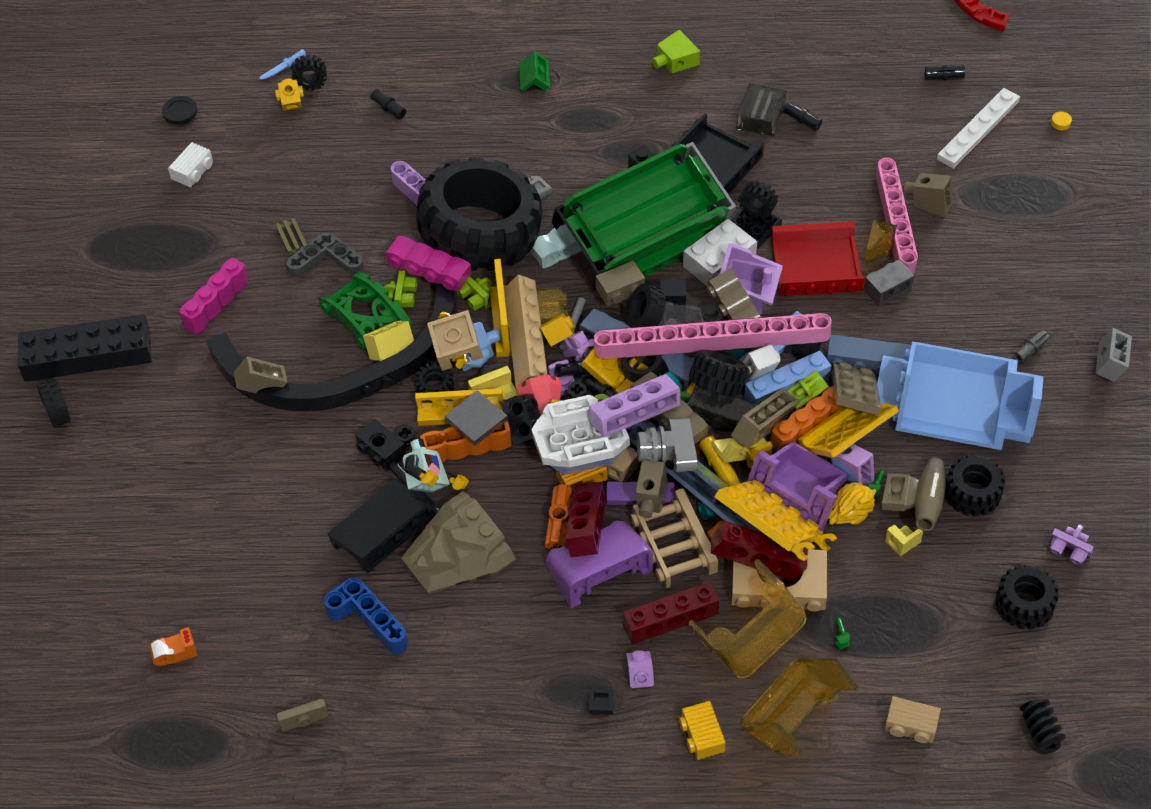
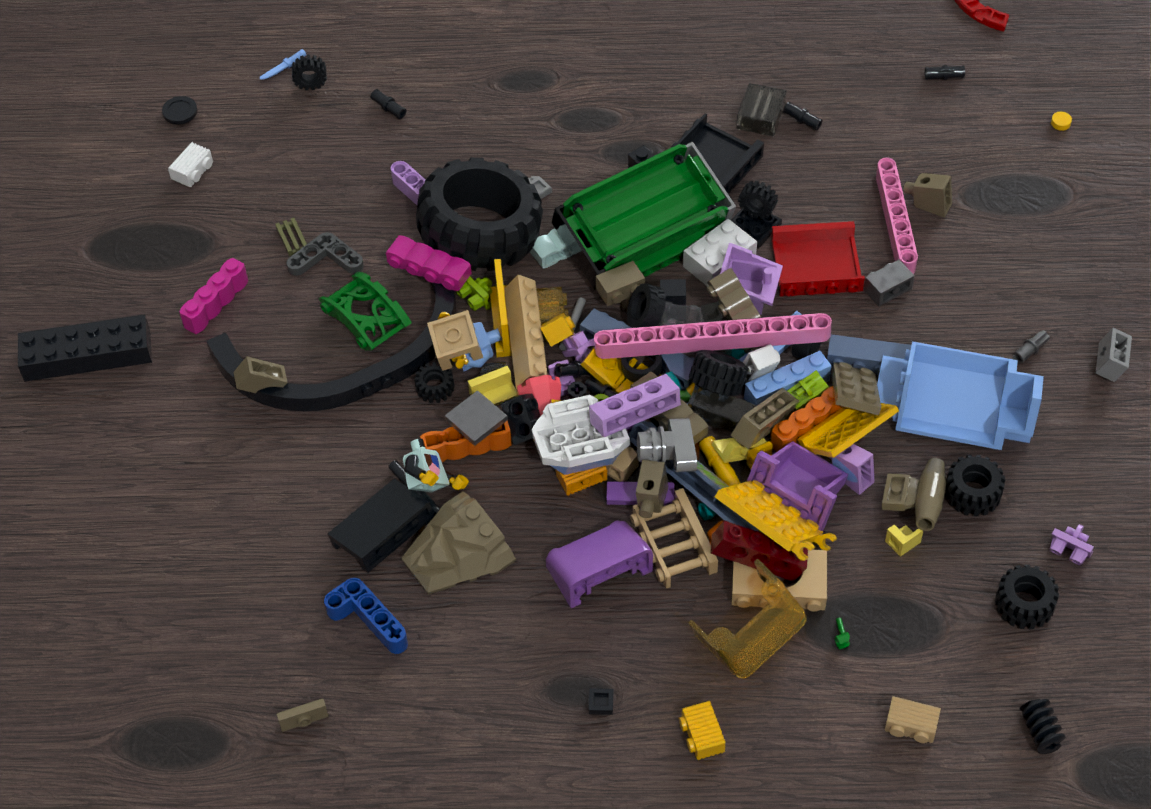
black tyre [36,378,71,429] -> none
orange leg [149,627,198,666] -> none
yellow brick [275,79,304,111] -> none
black brick [355,419,406,471] -> none
light yellow brick [363,321,414,362] -> none
lime hips [384,271,418,308] -> none
black bush [395,425,416,447] -> none
yellow fence [415,388,505,426] -> none
green panel [519,51,550,92] -> none
orange piece [545,484,573,550] -> none
dark red brick [563,482,606,557] -> none
dark red brick [623,582,720,645] -> none
lavender bracket [626,650,654,688] -> none
lime torso [652,30,700,73] -> none
clear yellow windscreen [740,658,858,756] -> none
yellow hair [828,482,876,525] -> none
clear yellow slope [864,219,897,264] -> none
green hand [867,471,884,497] -> none
white plate [937,88,1020,169] -> none

